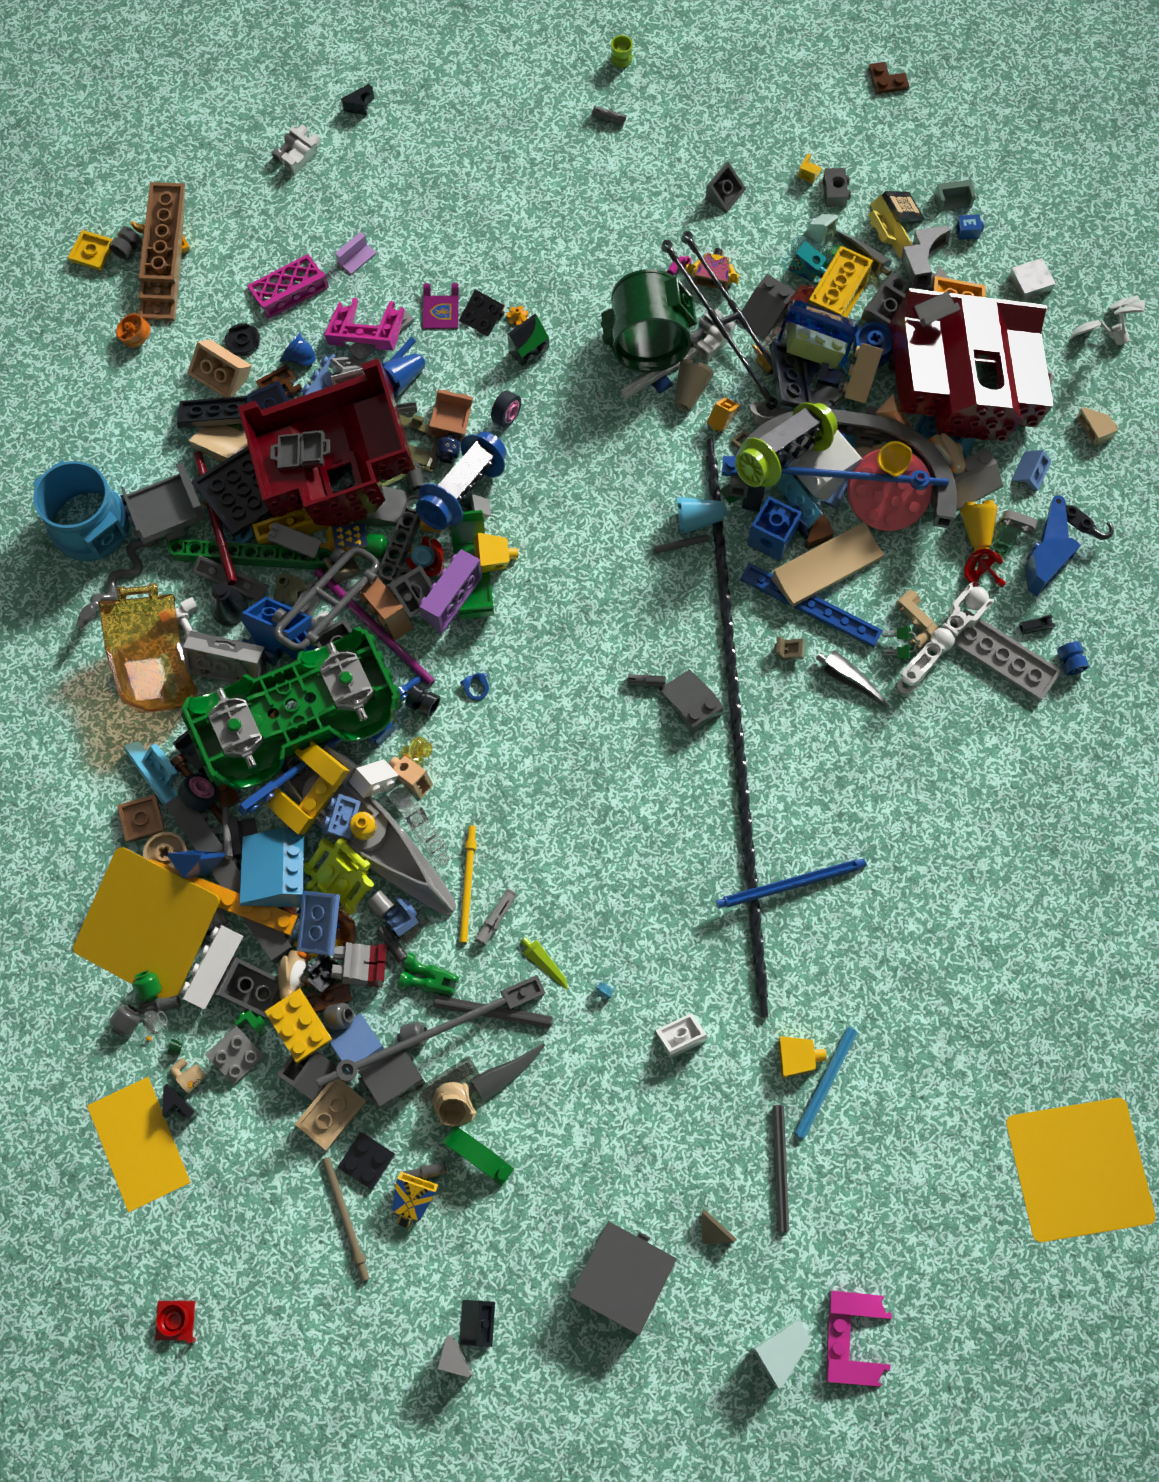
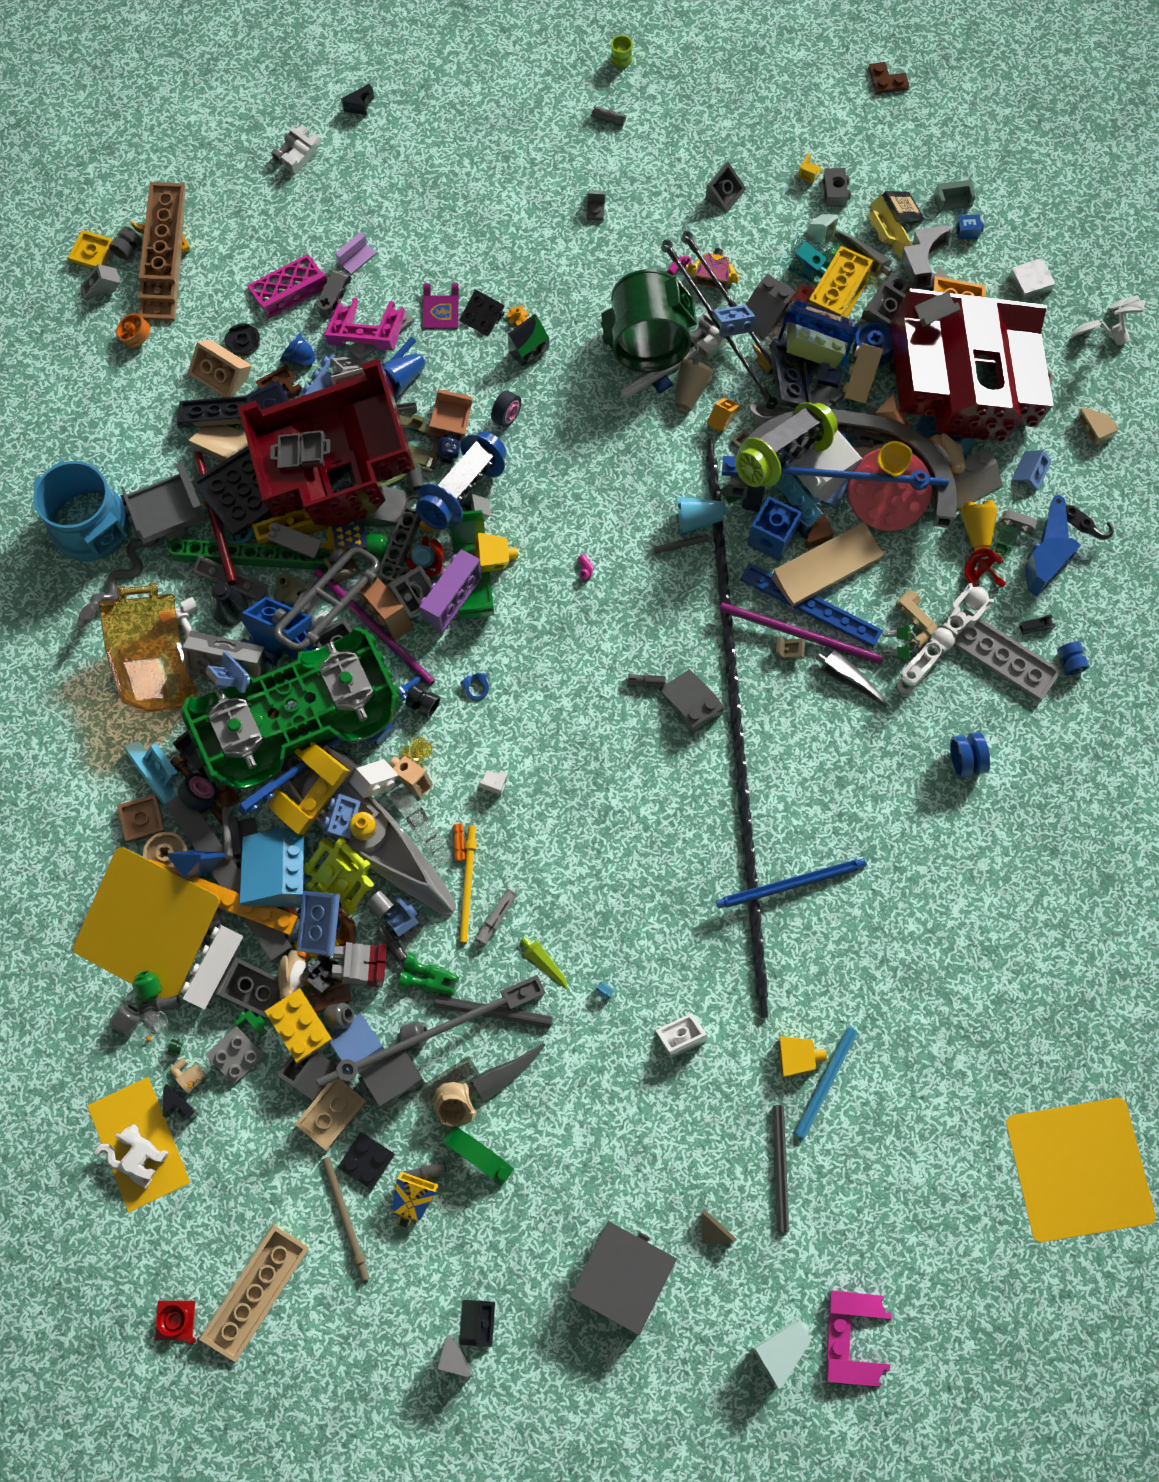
none -> light grey slope [80,264,120,300]
none -> white animal [94,1124,169,1189]
none -> tan arch [199,1223,309,1363]
none -> medium blue bracket [206,652,250,693]
none -> dark grey piece [317,269,351,319]
none -> orange axle [452,823,465,862]
none -> white panel [479,770,508,795]
none -> dark pink arm [577,554,594,581]
none -> dark grey slope [586,190,606,221]
none -> medium blue bracket [713,305,755,337]
none -> magenta piece [719,602,884,665]
none -> blue wheel [950,732,990,778]

